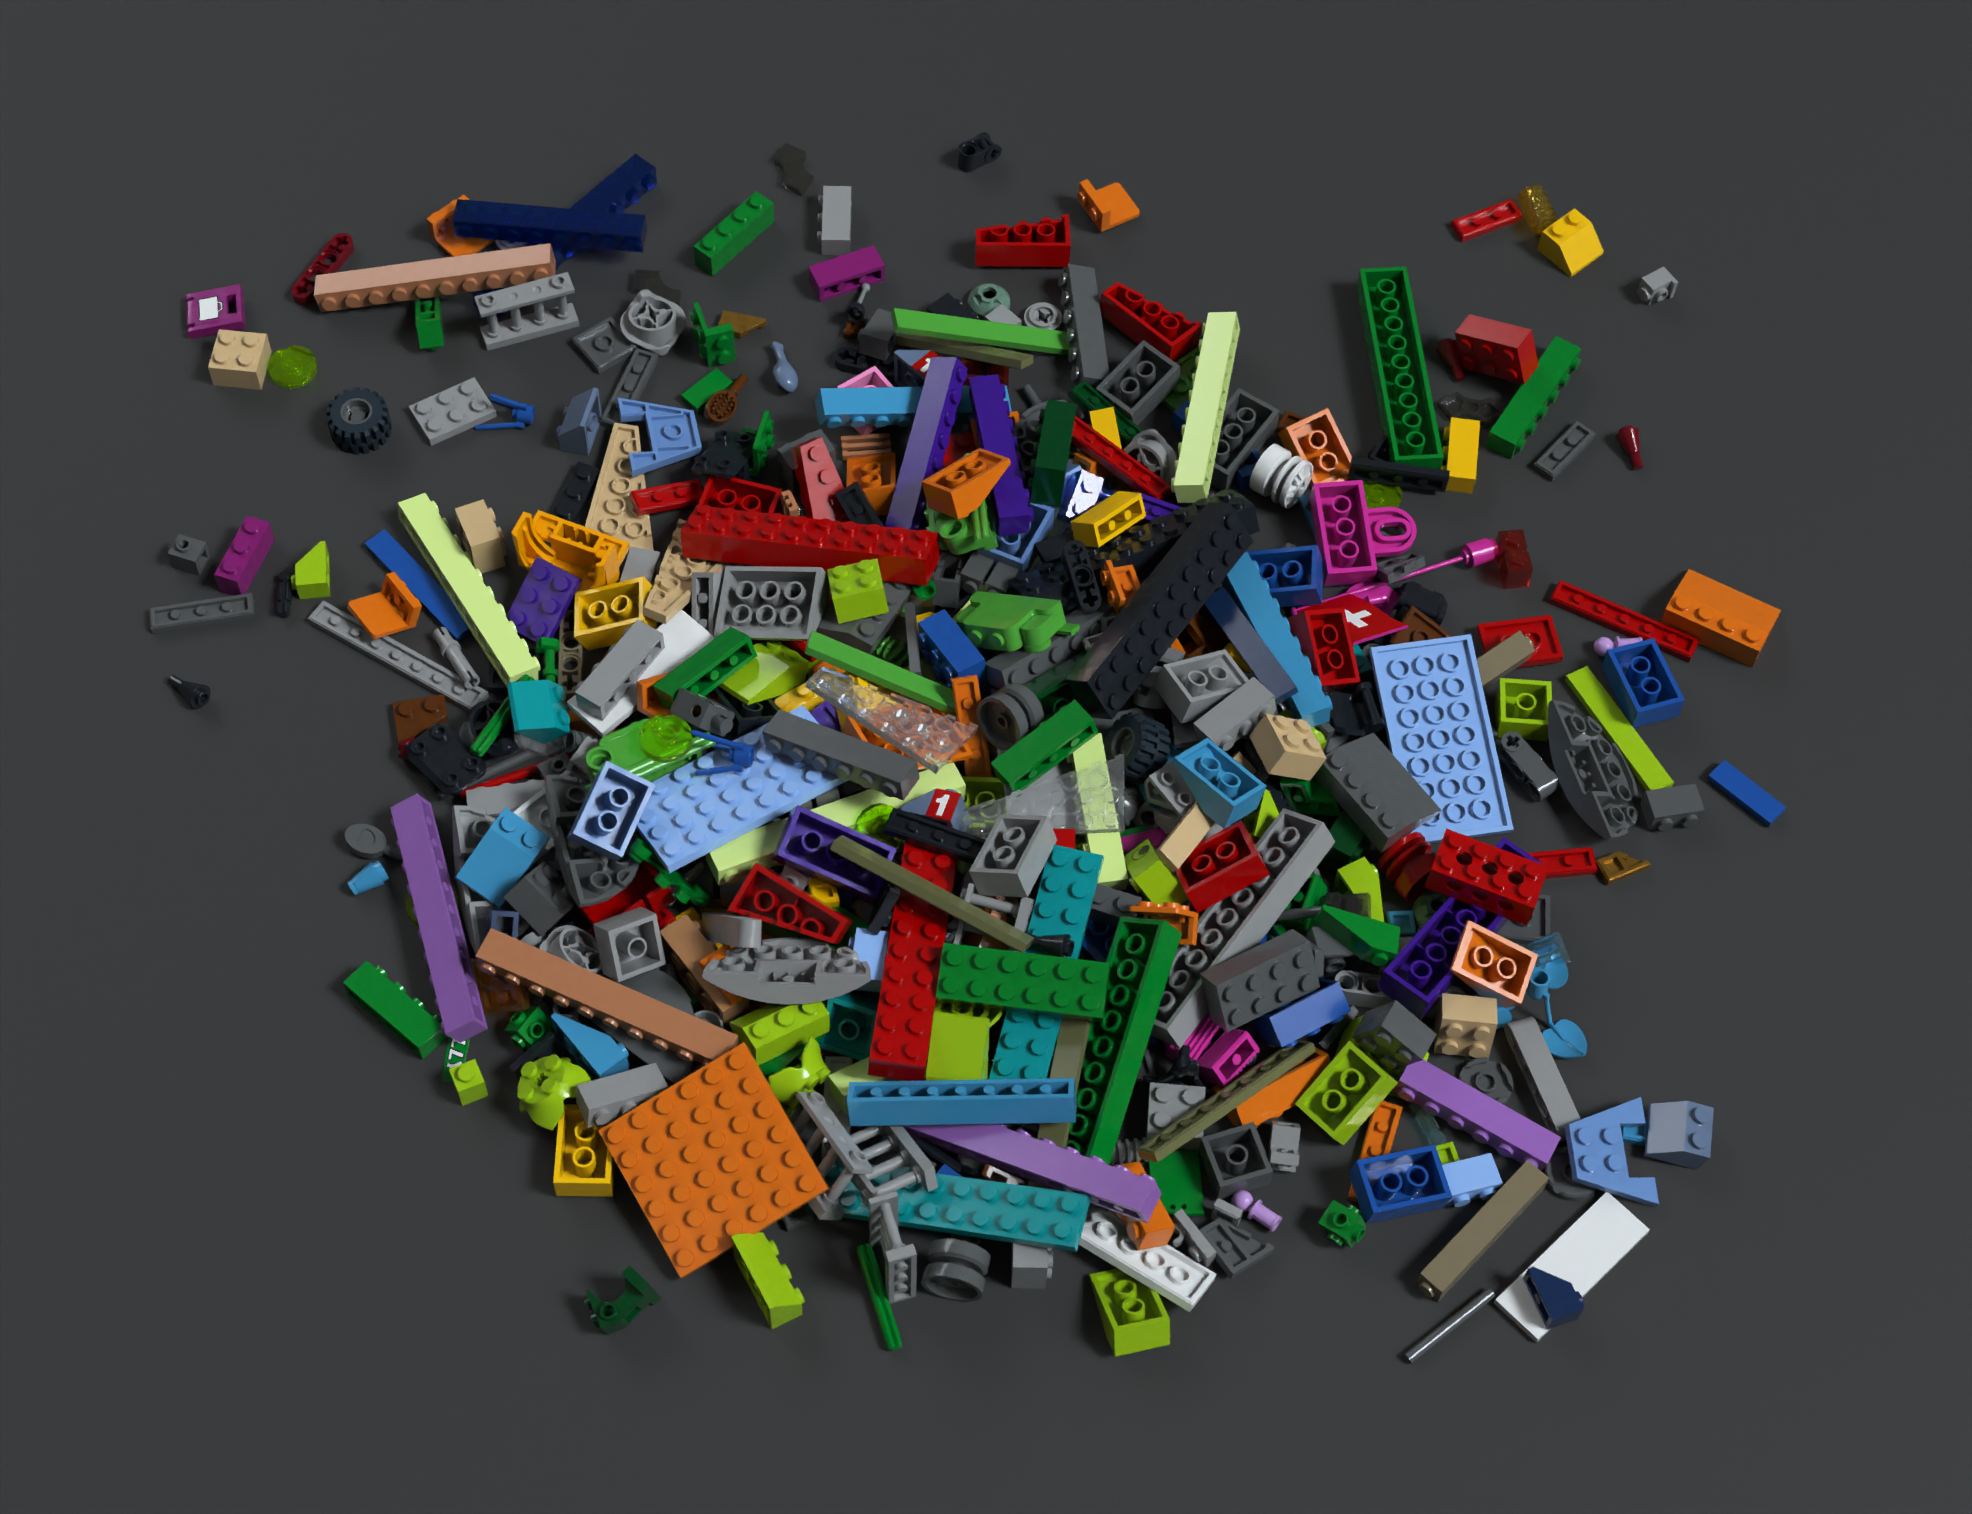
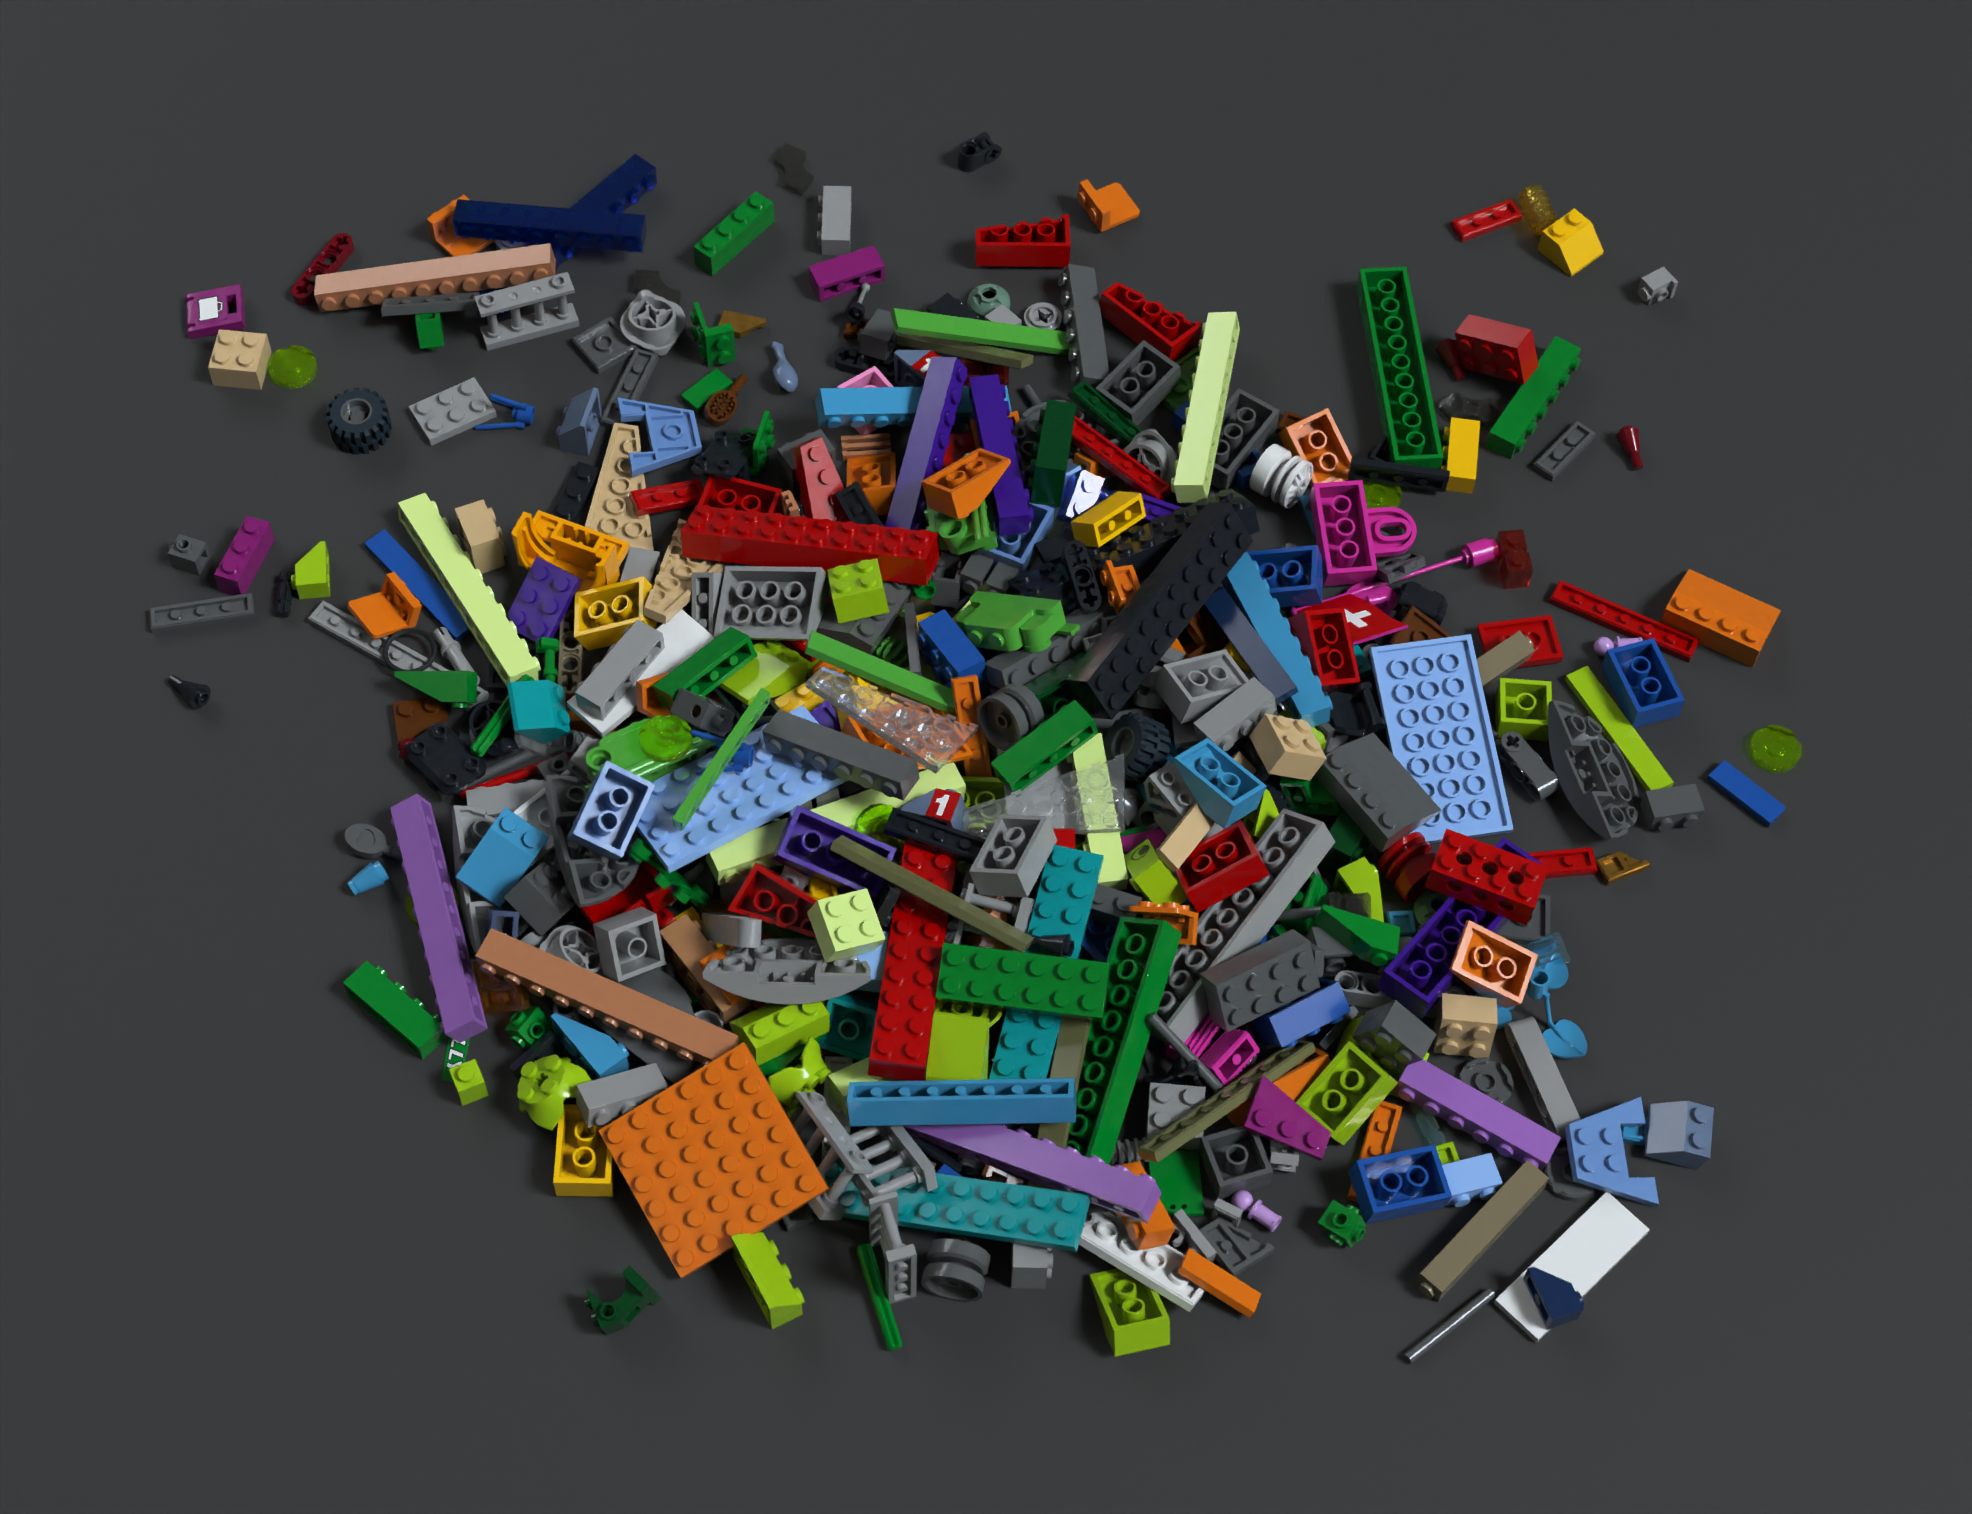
yellow tile [1089,407,1122,449] -> none
none -> dark grey tile [381,292,480,316]
none -> black tyre [383,628,437,671]
none -> green slope [394,671,477,708]
none -> bright green tile [672,687,770,831]
none -> yellowish green brick [807,888,885,963]
none -> dark grey bar [1146,1012,1225,1093]
none -> orange tile [1177,1248,1261,1318]
none -> magenta wing [1242,1075,1331,1161]
none -> clear neon green tile [1749,725,1802,773]

